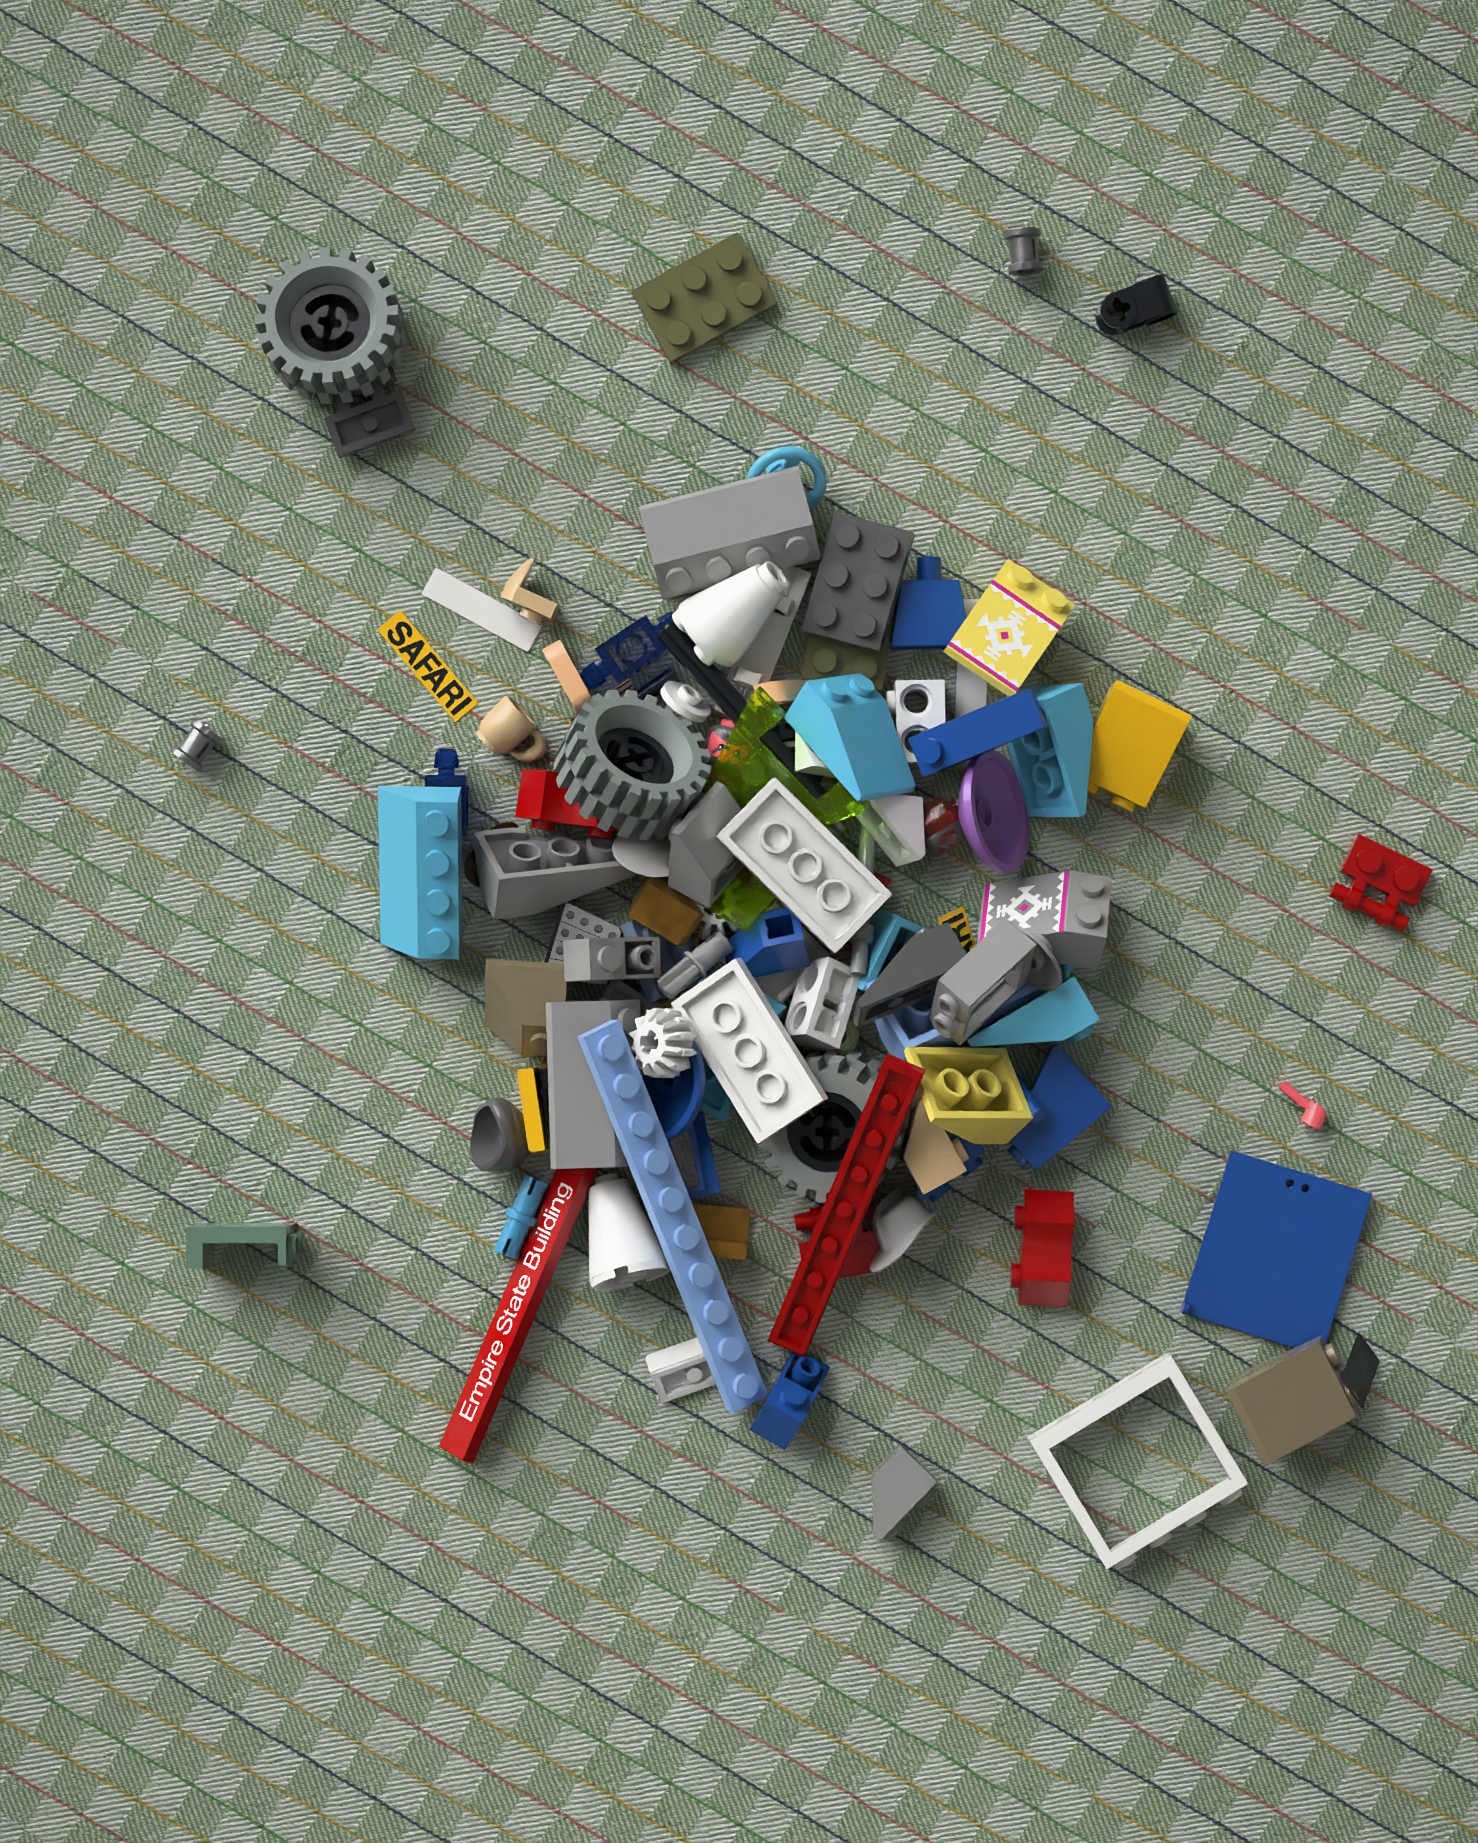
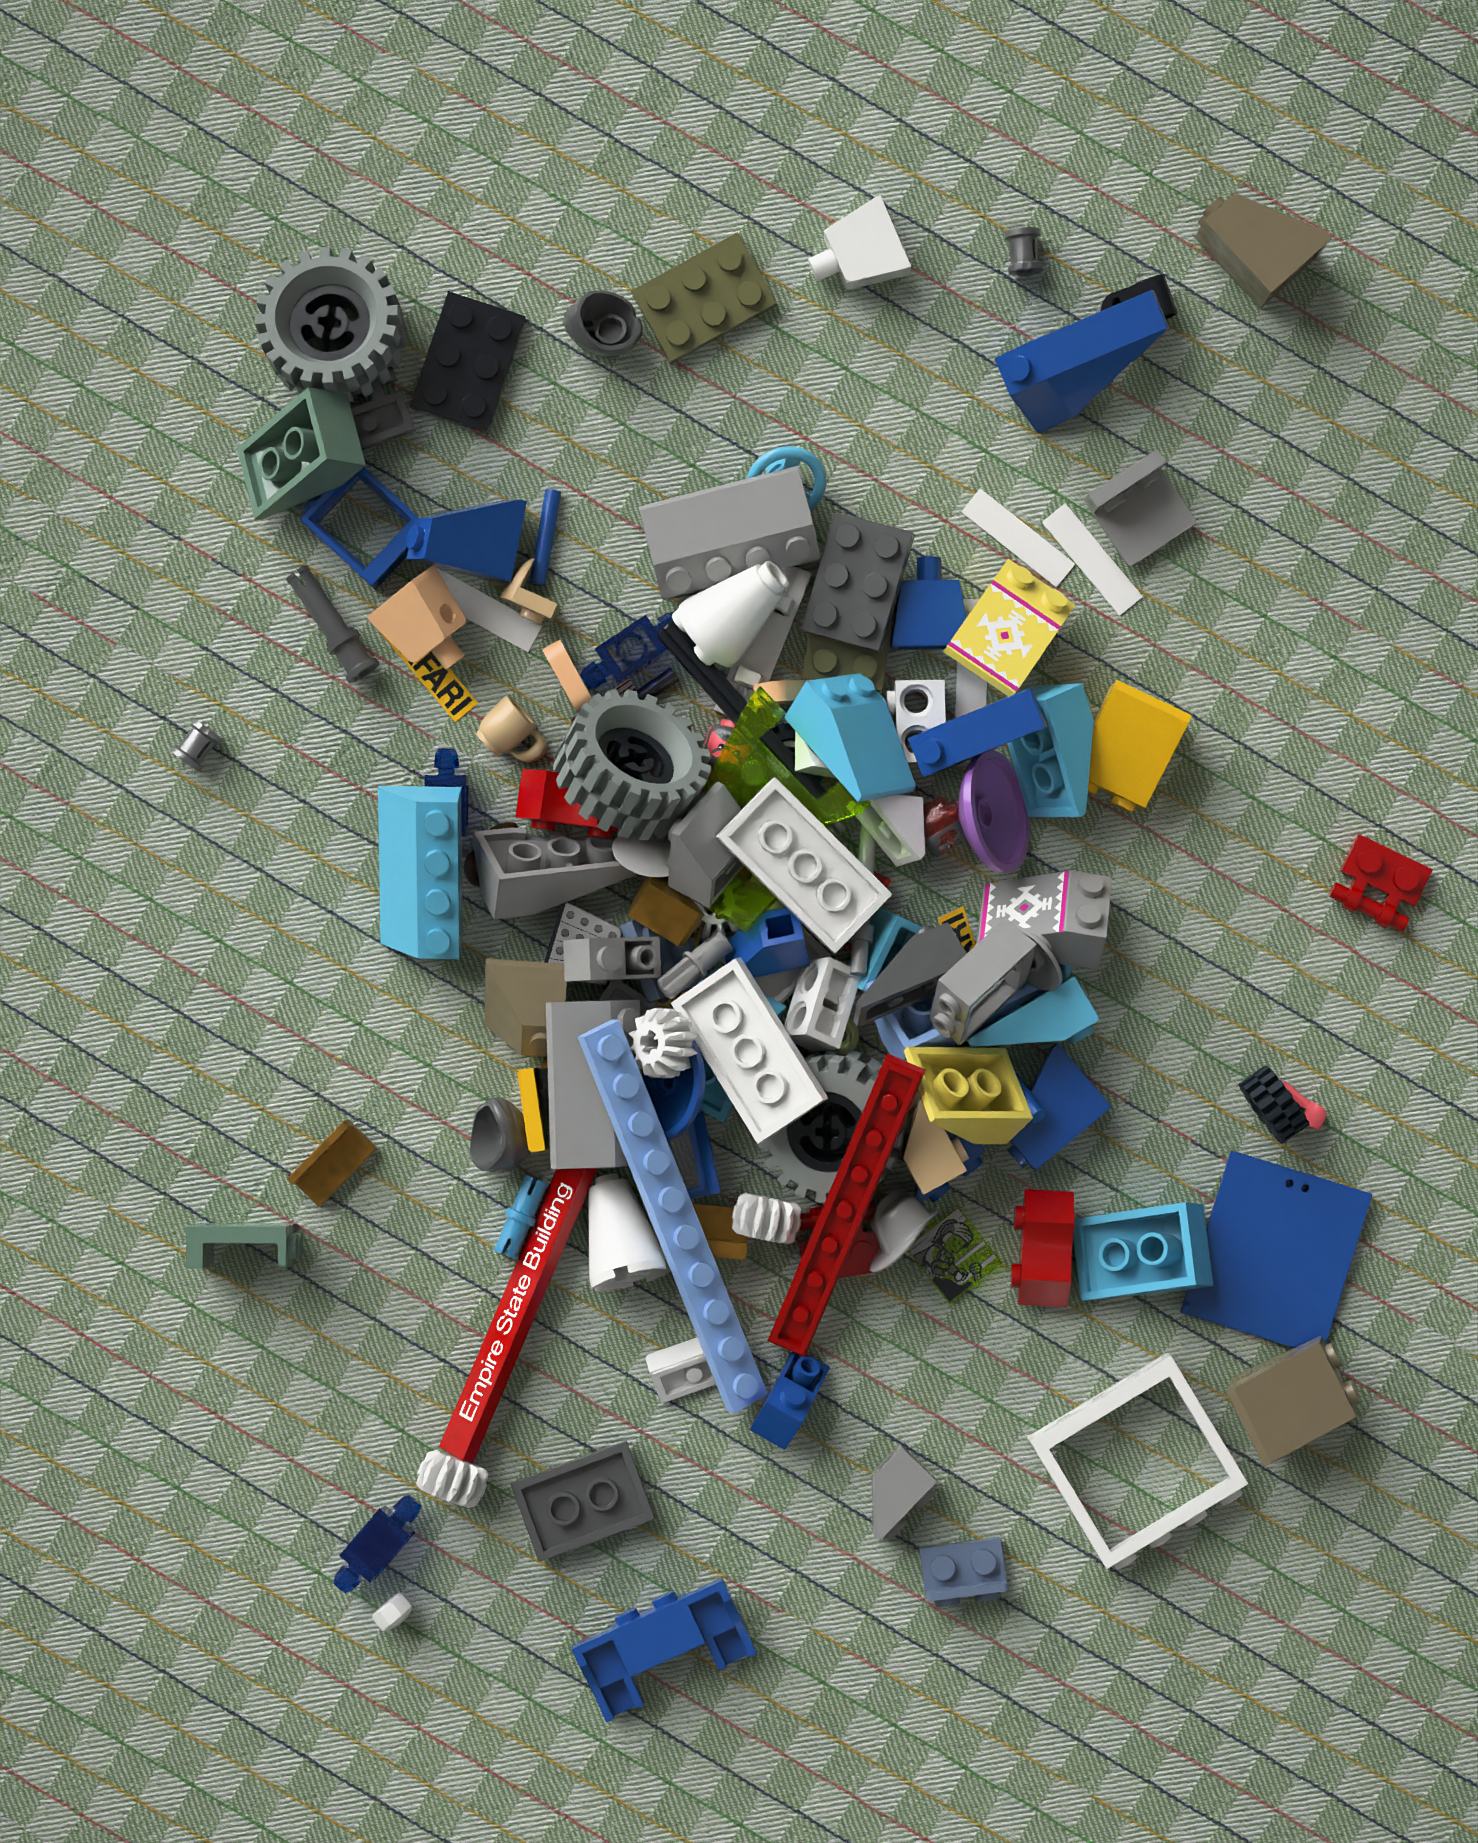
white piece [660,681,711,722] -> none
black sticker [1341,1332,1380,1408] -> none
none -> sand green slope [237,387,366,520]
none -> dark grey pin [286,565,379,683]
none -> pearl gold panel [287,1119,378,1207]
none -> blue window [300,467,419,590]
none -> clear blue piece [333,1494,422,1594]
none -> light nougat torso [367,565,466,670]
none -> white tile [372,1591,413,1631]
none -> blue slope [406,499,527,581]
none -> black plate [410,291,526,434]
none -> white gear [416,1450,489,1508]
none -> dark grey plate [510,1440,655,1562]
none -> blue piece [530,489,561,586]
none -> dark grey hair [563,290,643,357]
none -> blue bracket [572,1577,757,1723]
none -> white gear [732,1193,801,1244]
none -> white torso [808,195,911,290]
none -> piece [907,1206,1002,1304]
none -> sand blue bracket [919,1536,1009,1607]
none -> white sticker [961,488,1075,588]
none -> blue wedge [995,290,1169,433]
none -> white sticker [1042,503,1143,616]
none -> medium azure slope [1073,1202,1213,1301]
none -> light grey bracket [1084,449,1196,567]
none -> dark tan slope [1195,193,1332,309]
none -> black bush [1238,1065,1309,1144]

